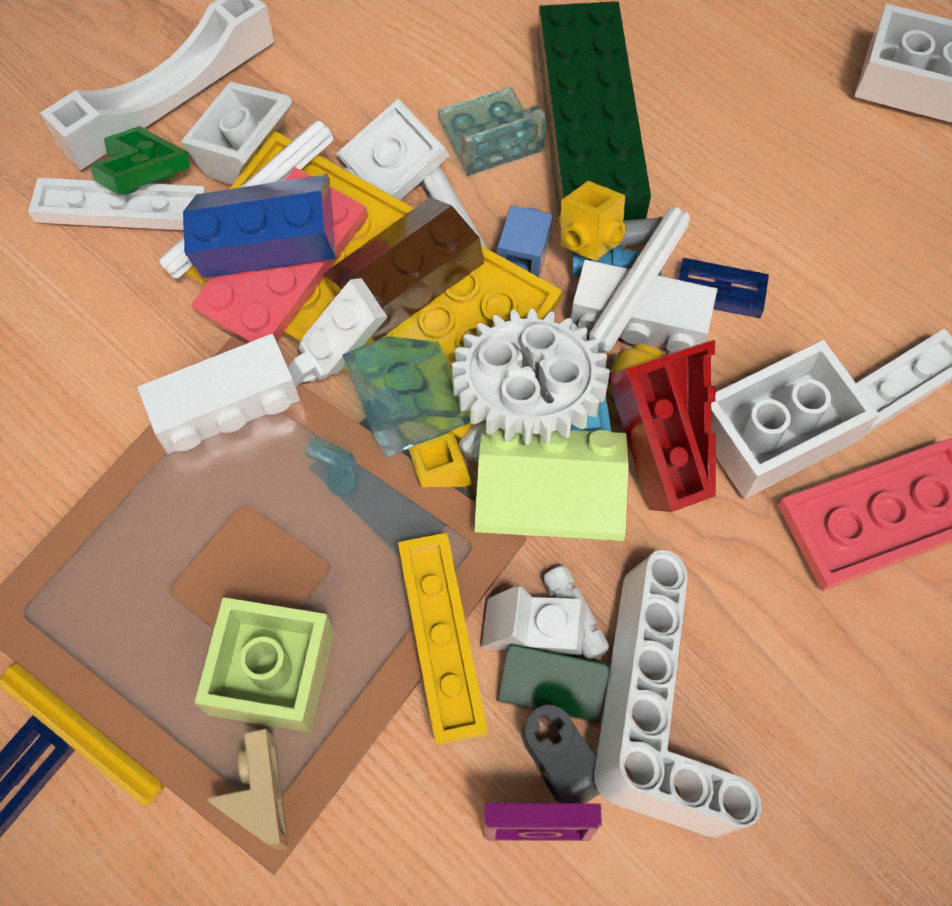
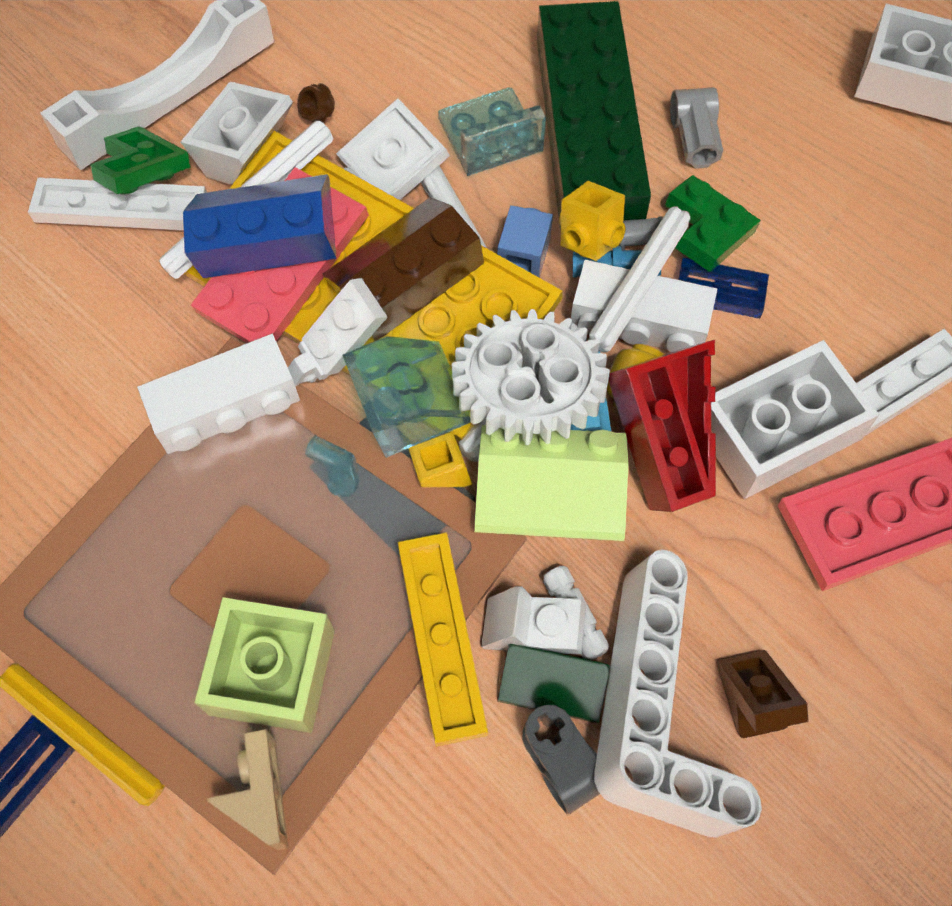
magenta tile [484,803,602,841] -> none
none -> reddish brown plate [297,83,335,123]
none -> green plate [665,175,761,272]
none -> light grey piece [670,87,723,169]
none -> reddish brown slope [717,650,809,738]

